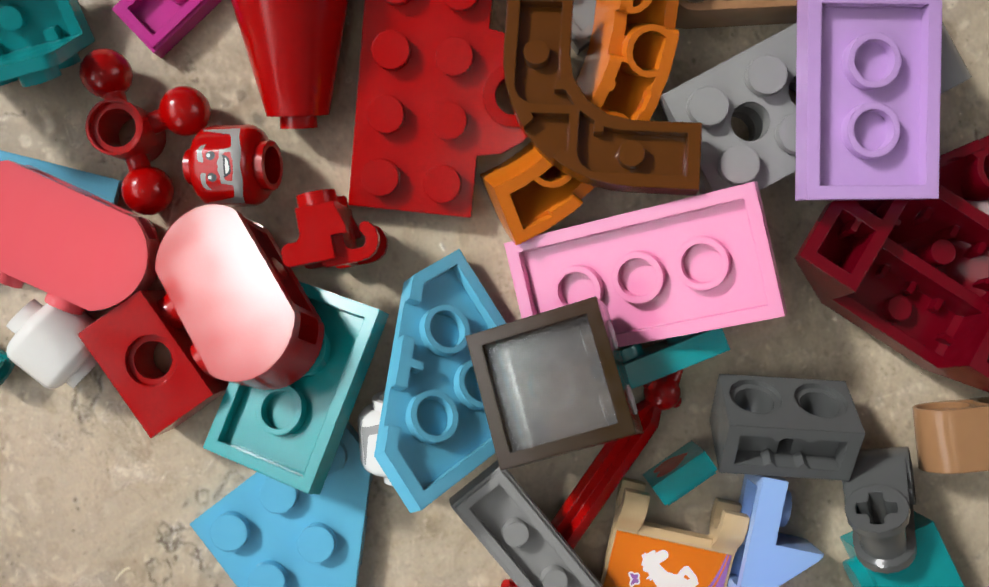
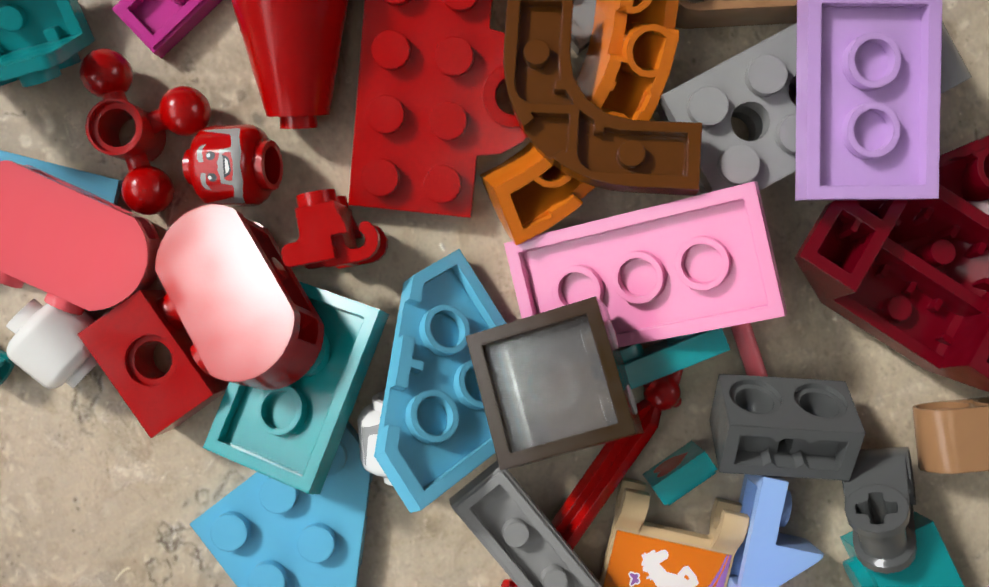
none -> coral piece [731,323,768,377]

